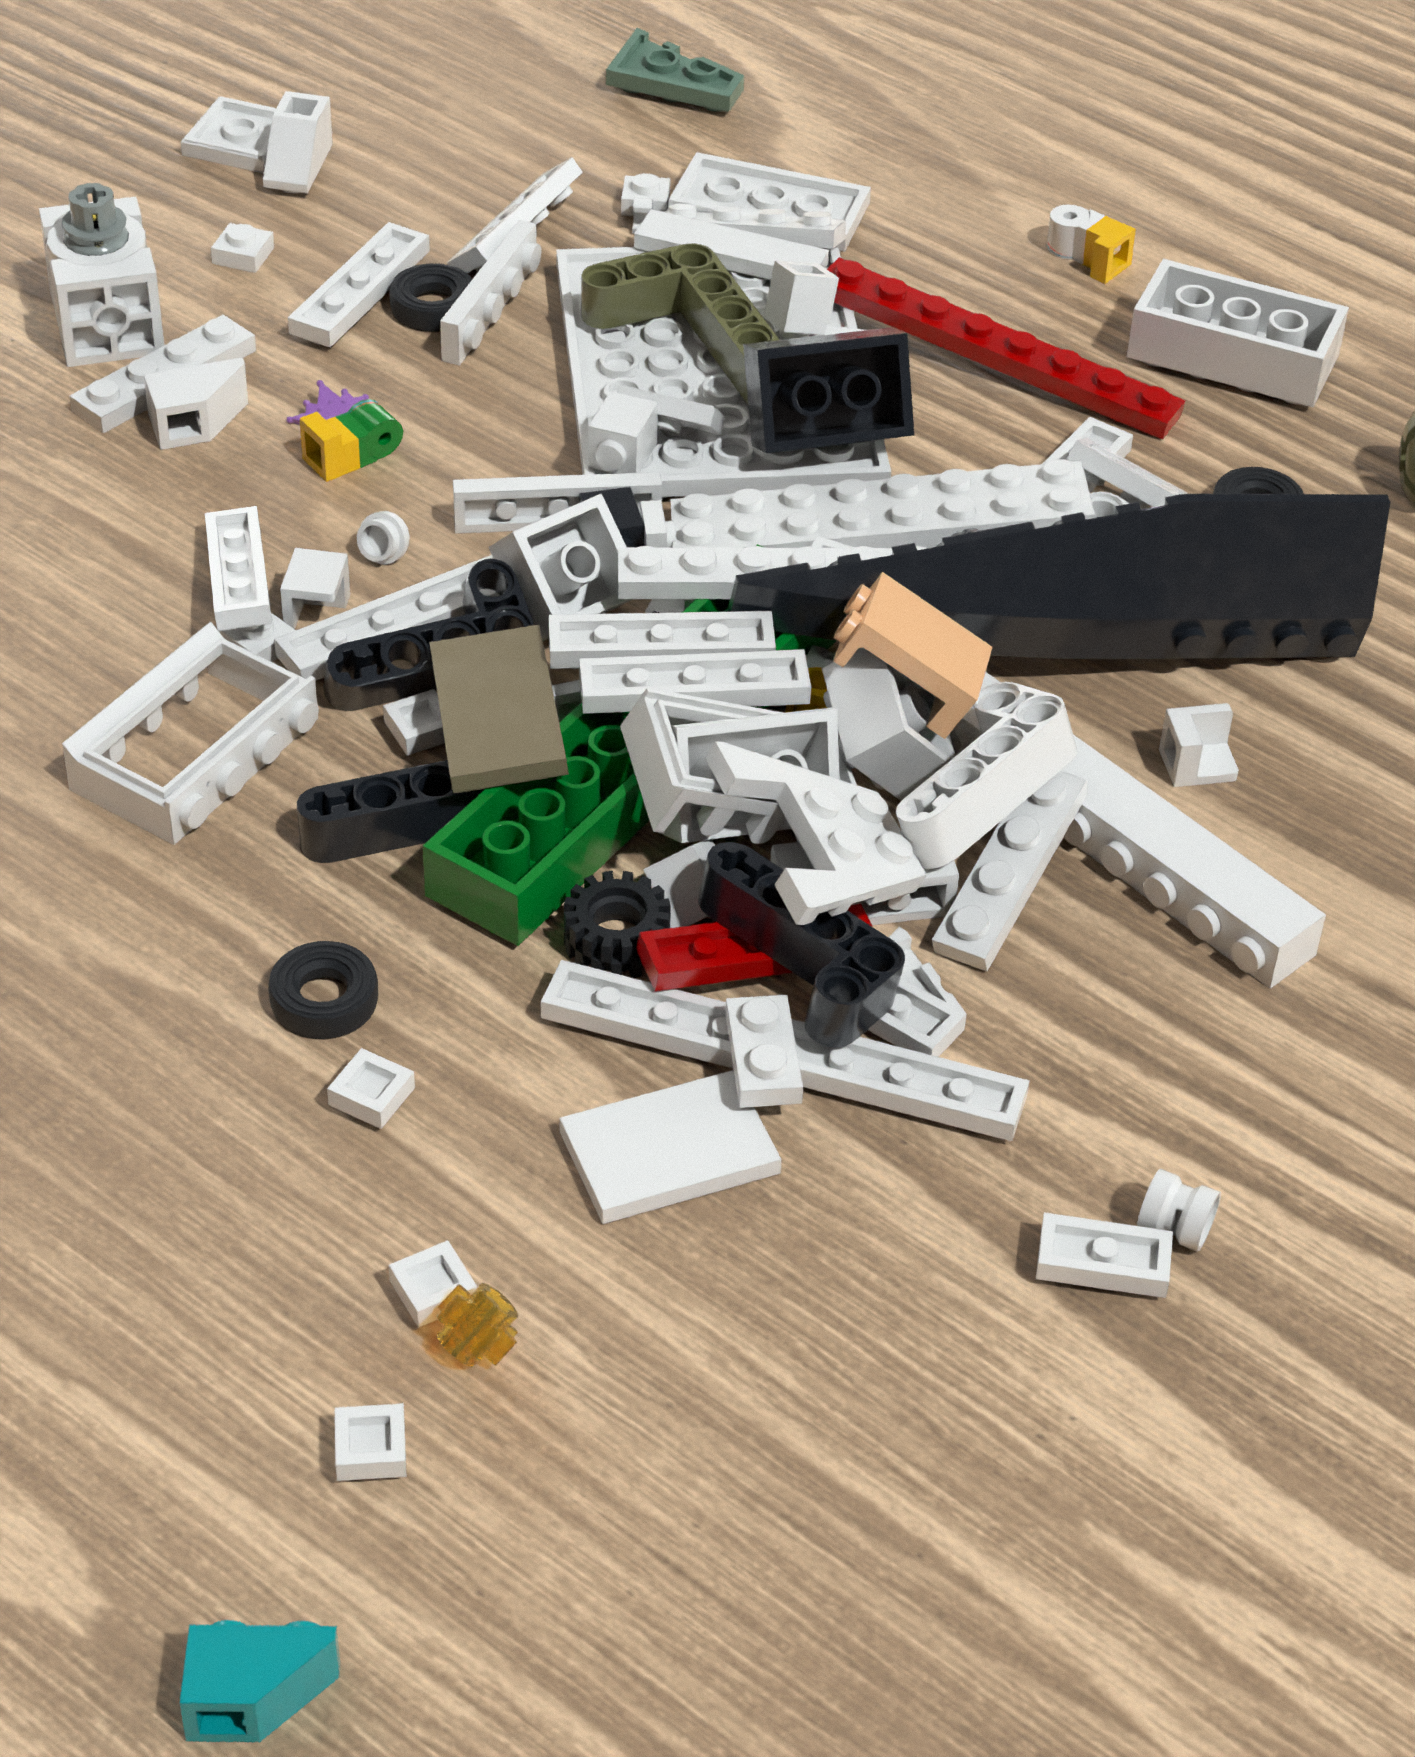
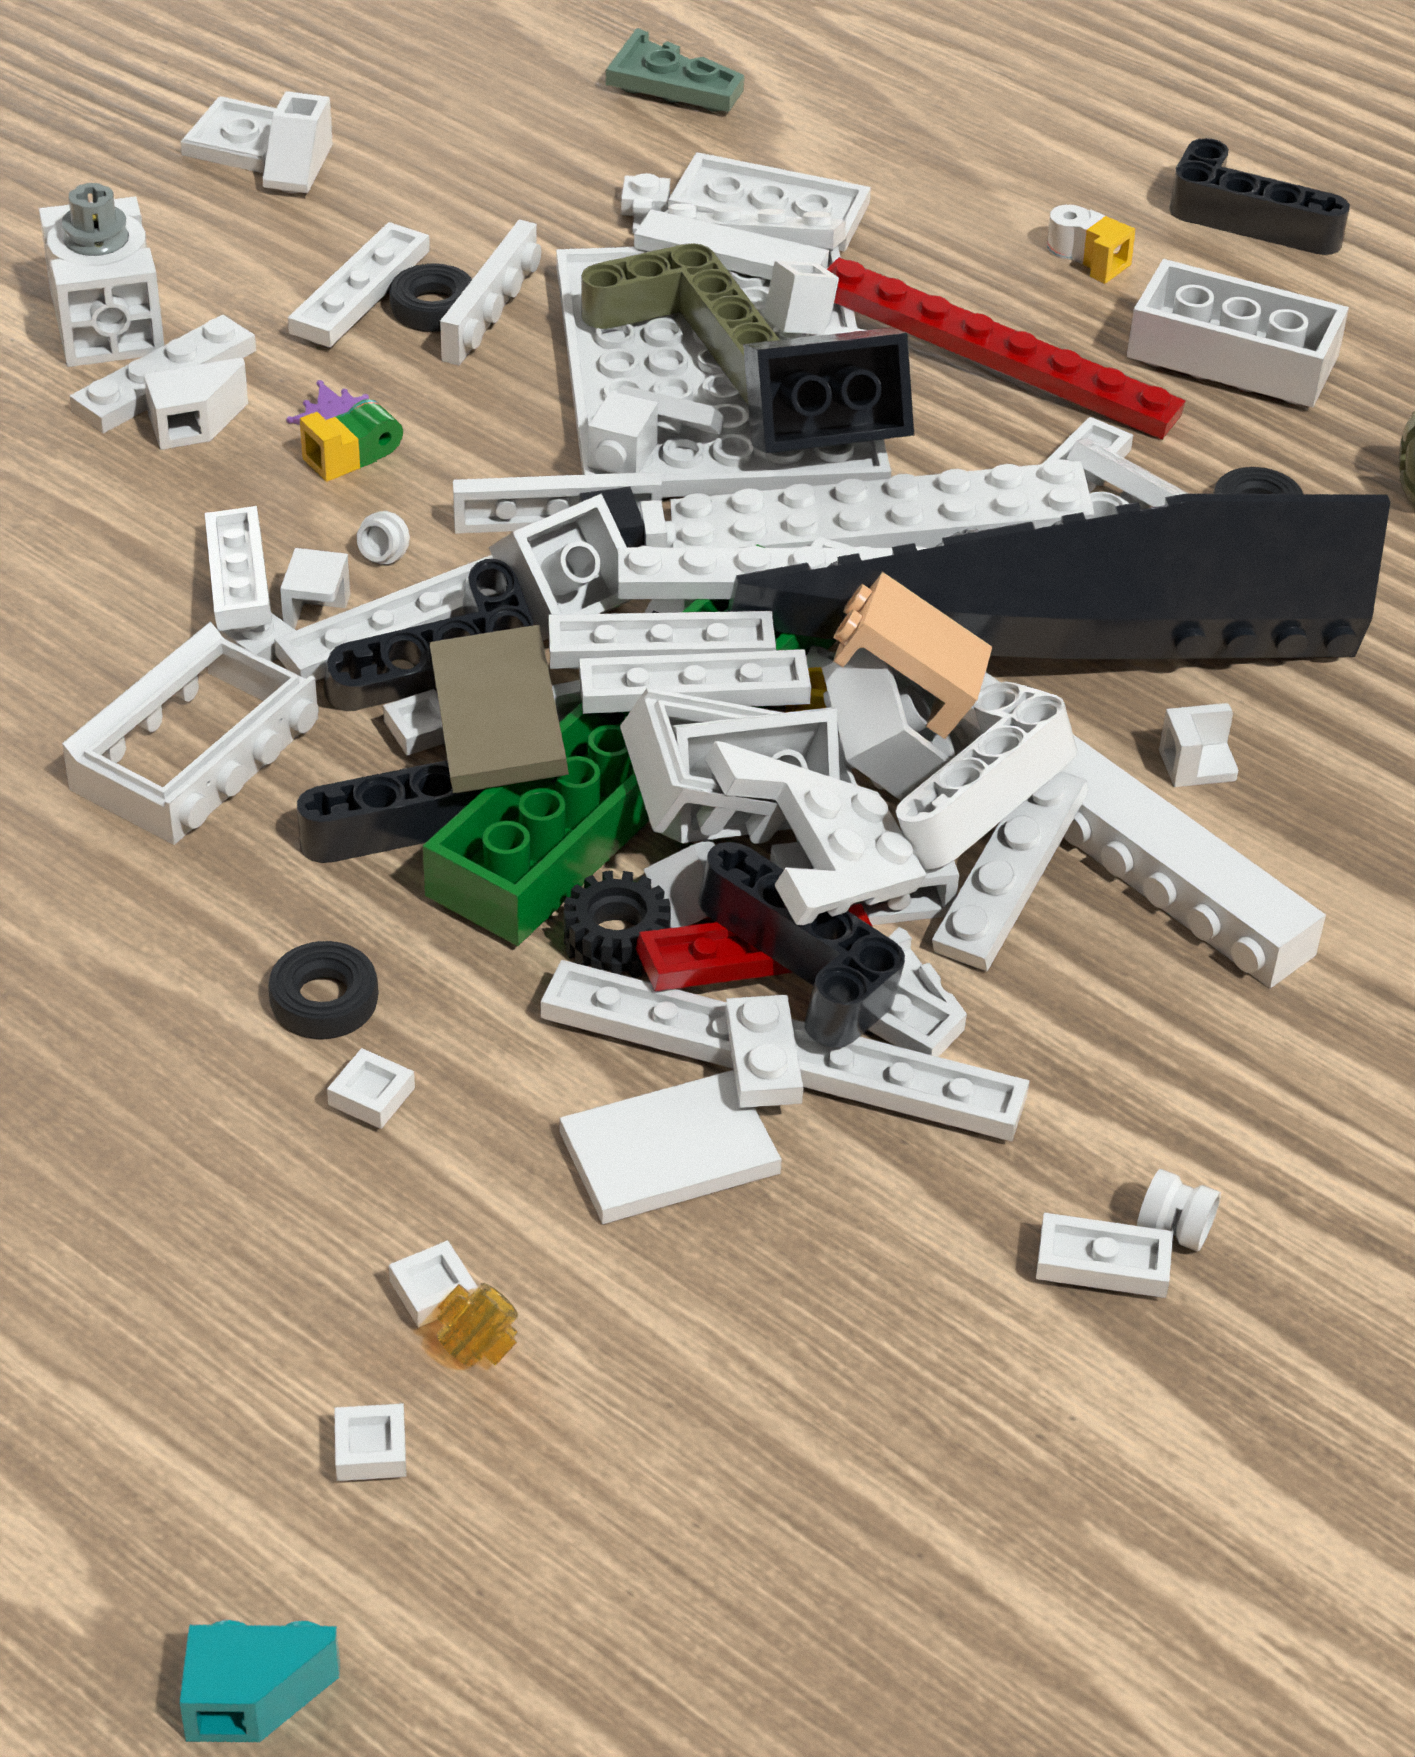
white plate [211,223,274,273] -> none
white plate [447,157,583,273] -> none
none -> black beam [1169,138,1350,255]

